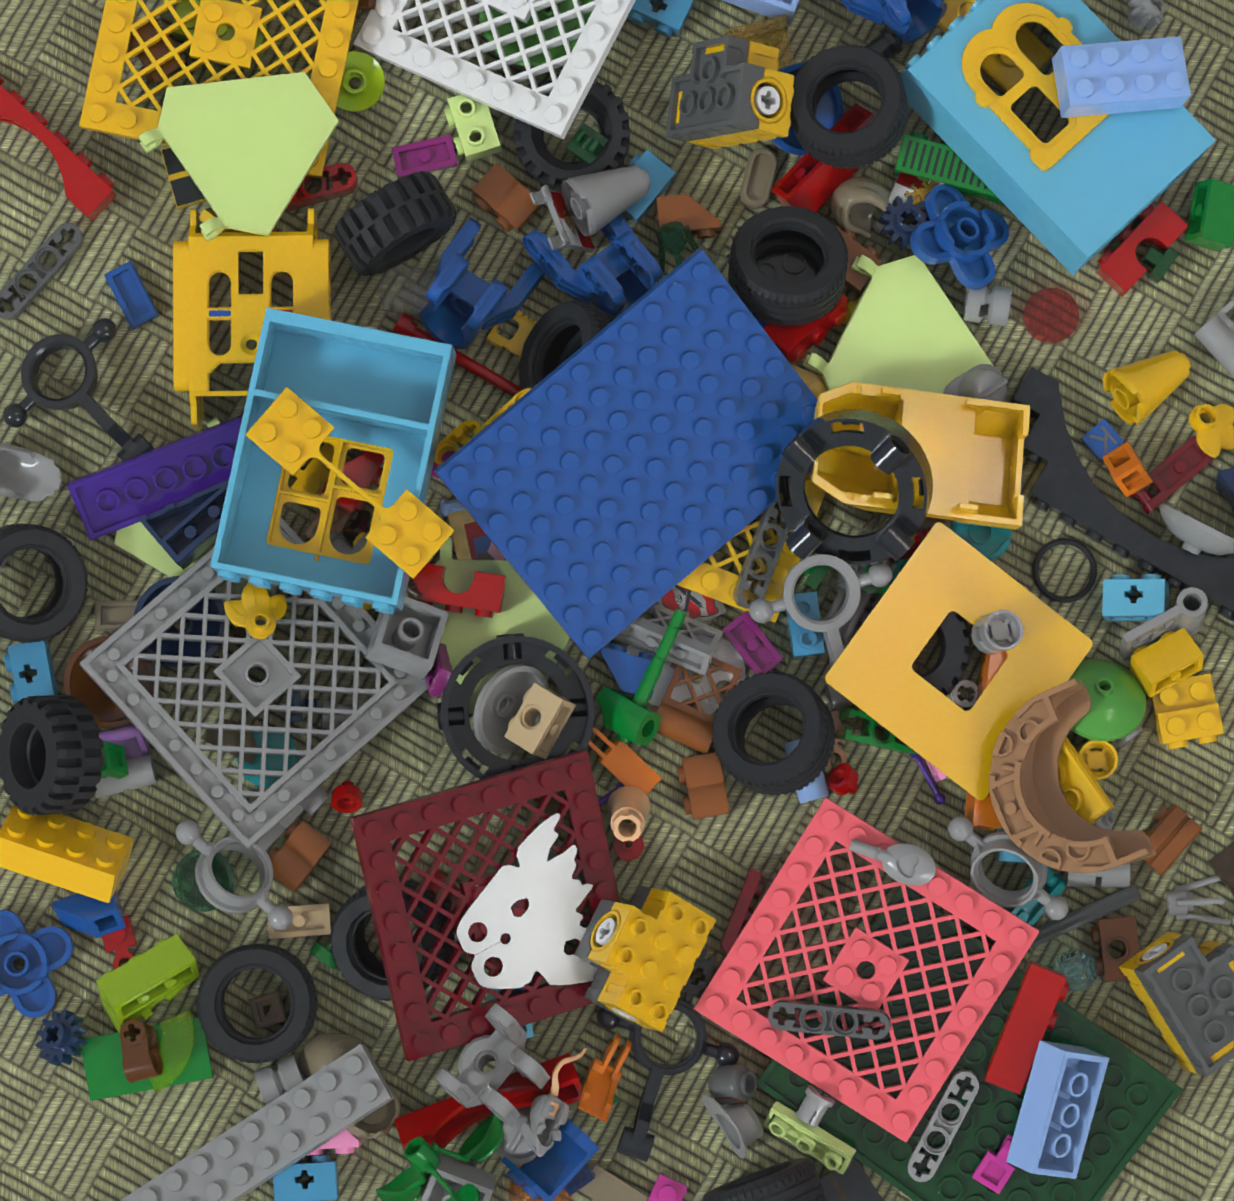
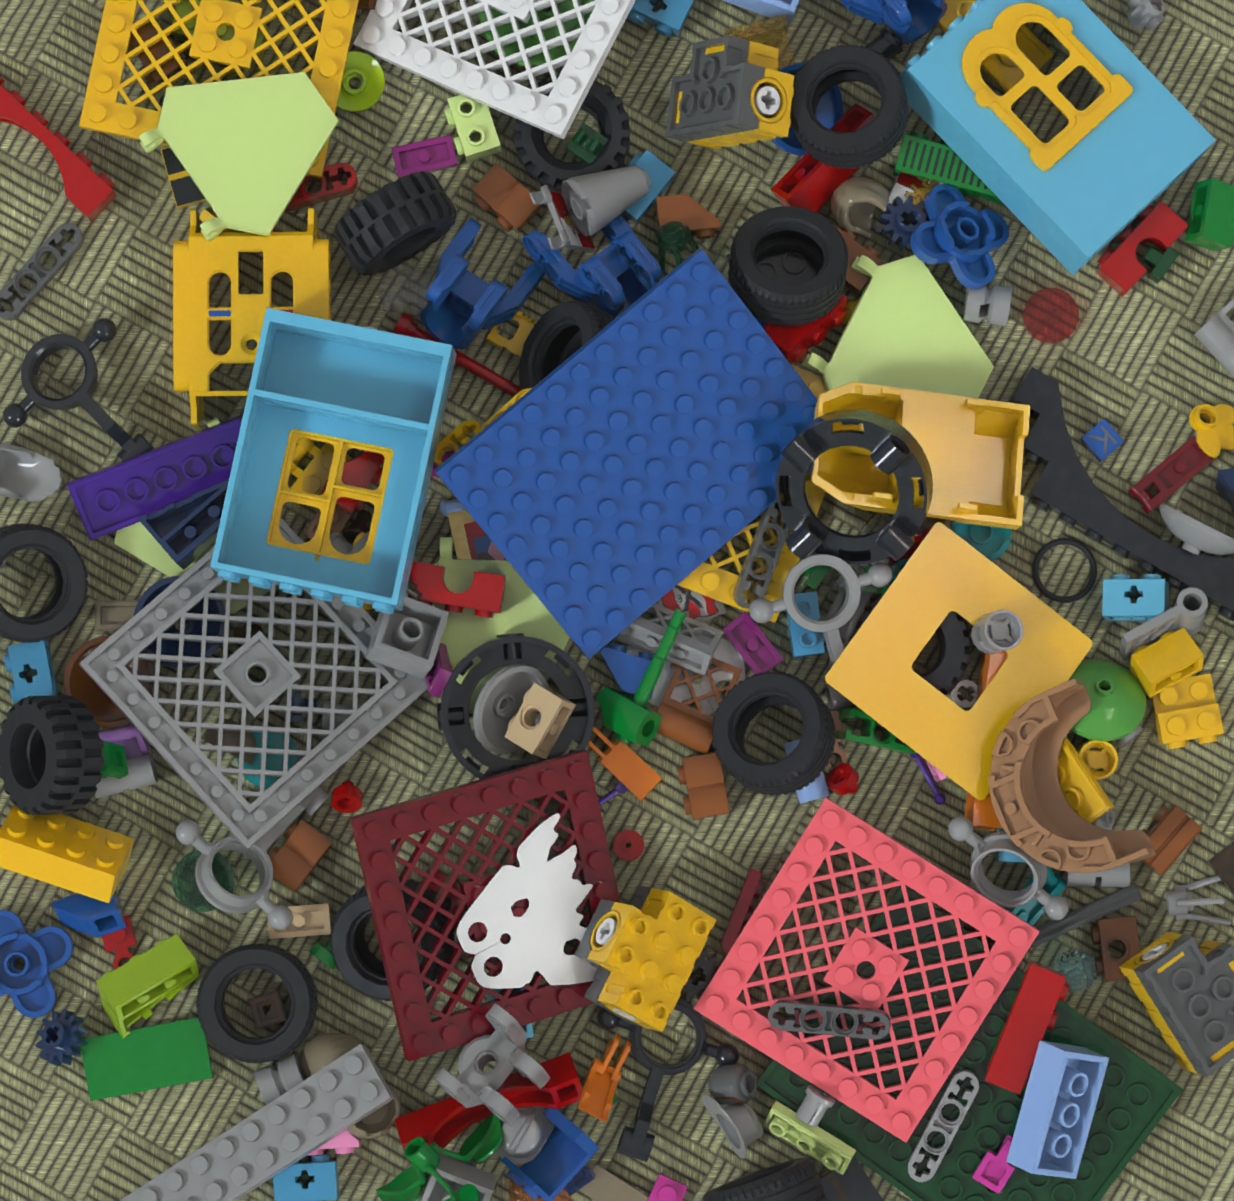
blue tile [104,261,160,330] -> none
reddish brown piece [119,1019,163,1083] -> none
clear neon green tile [150,1010,195,1092] -> none
yellow plate [224,583,287,640] -> none
yellow hinge [245,387,455,579] -> none
light grey animal [521,1048,587,1157] -> none
light nougat plant [607,786,650,842] -> none
dark tan tile [740,148,778,209] -> none
light grey piece [849,838,936,886] -> none
light grey piece [943,364,1008,402] -> none
light blue brick [1052,36,1191,118] -> none
yellow cone [1102,350,1191,425] -> none
orange brick [1102,441,1153,498] -> none

